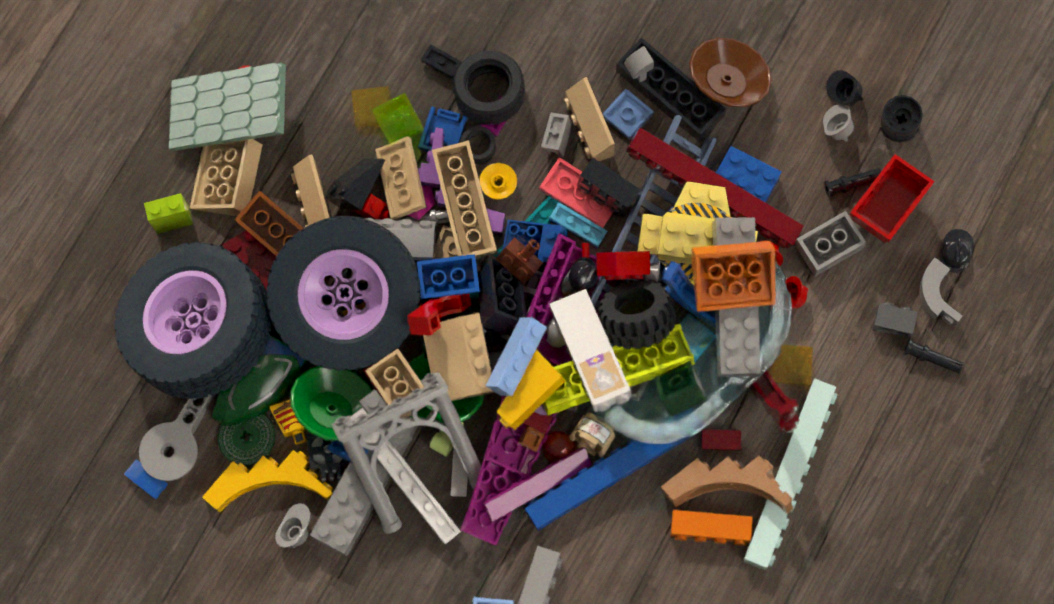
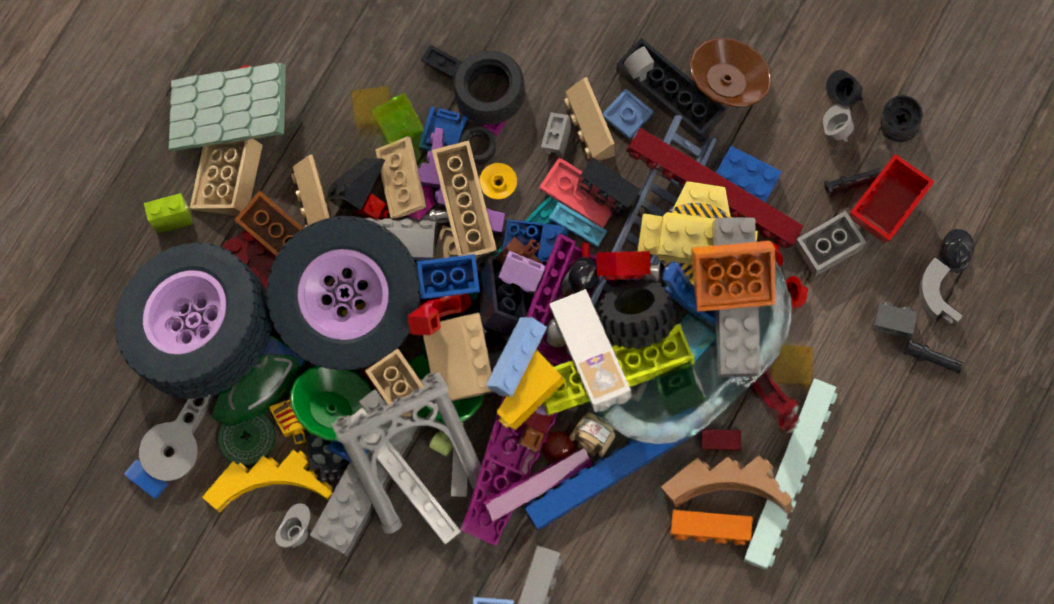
none -> lavender brick [499,251,545,292]

